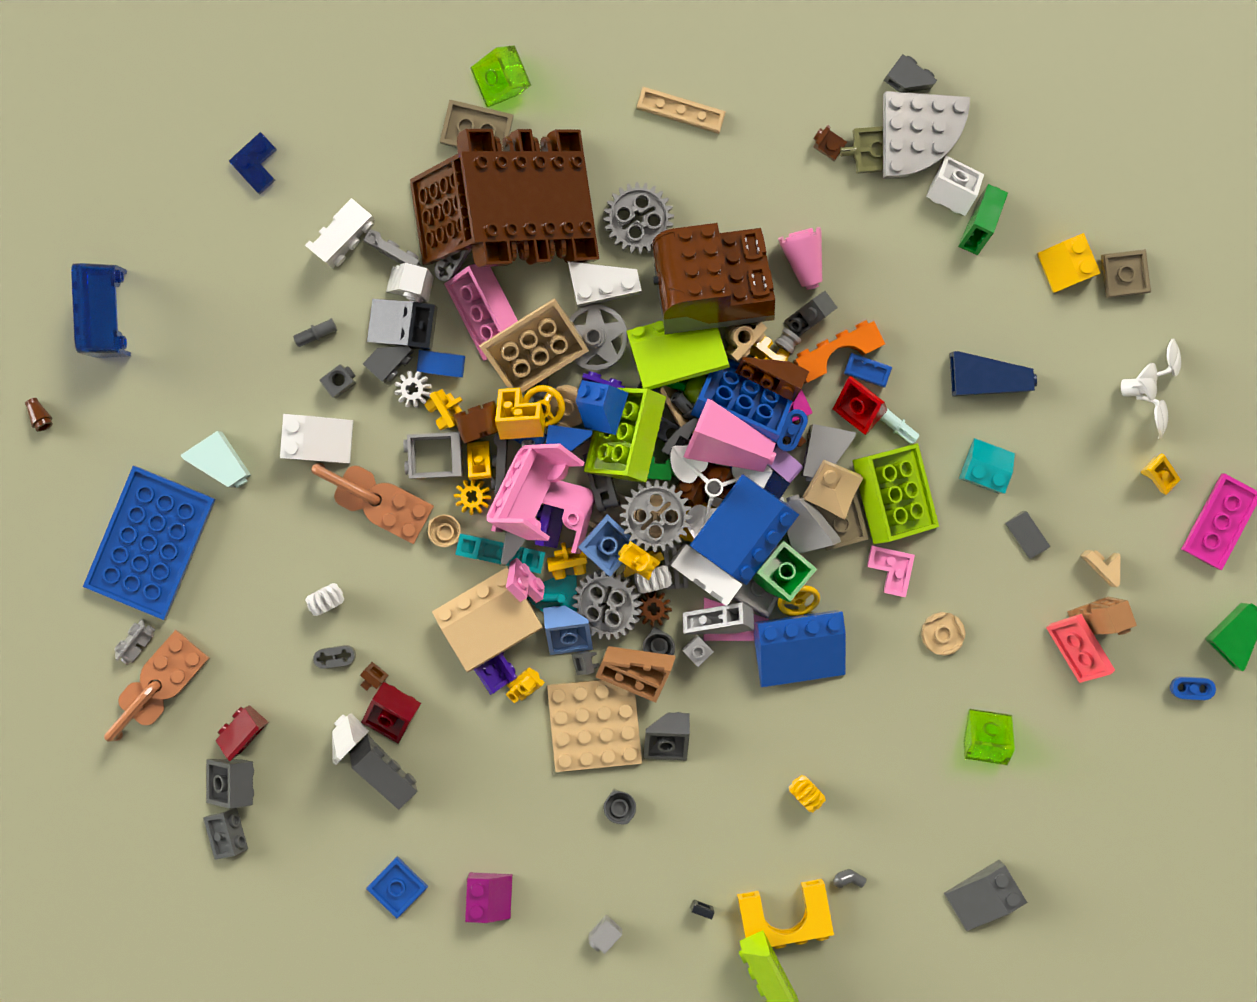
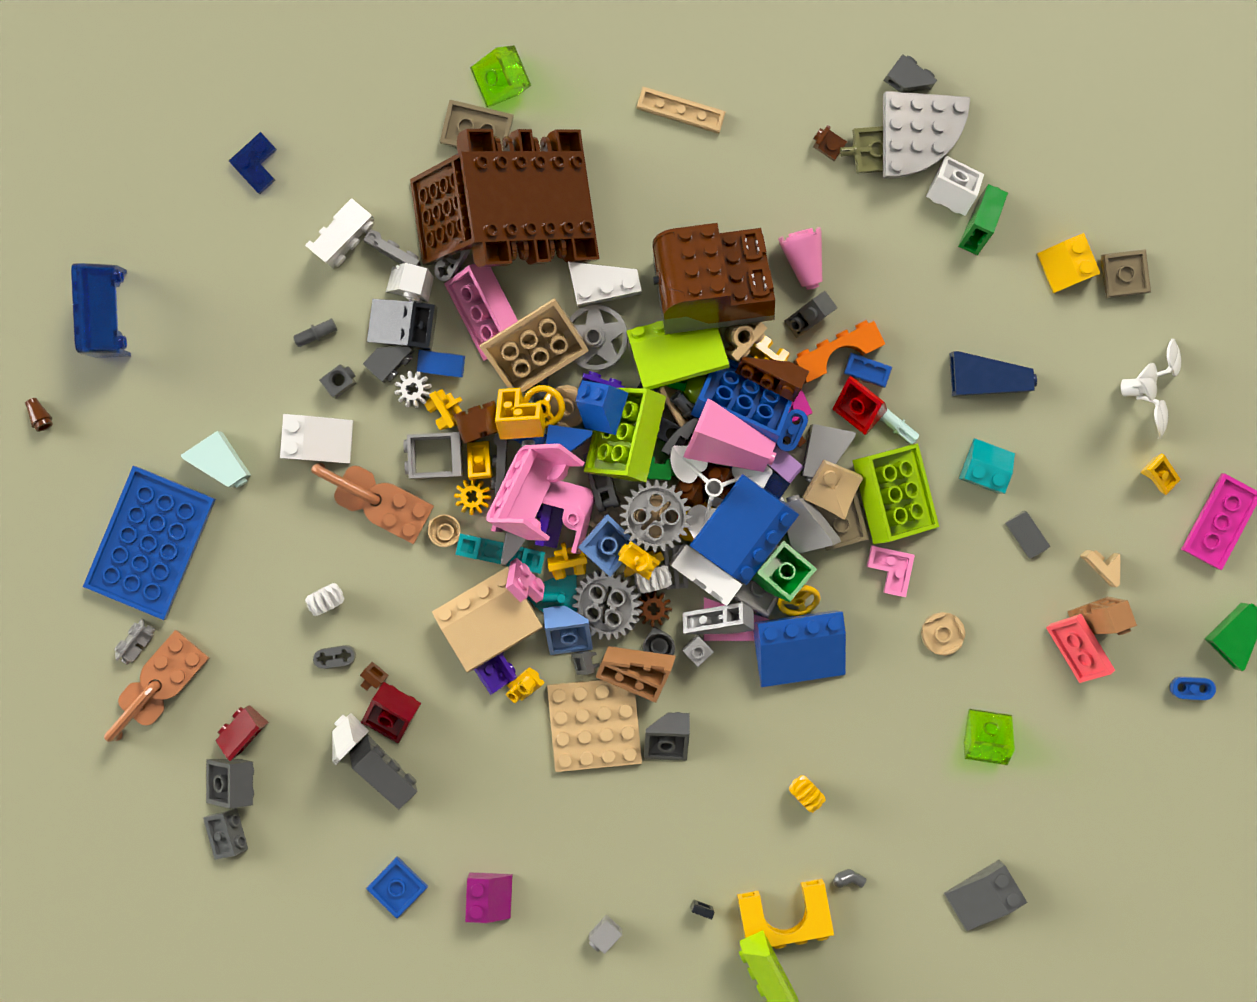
light grey gear [604,182,674,254] -> none
dark grey hat [604,788,636,824] -> none
light grey wheel [774,328,802,355] -> none

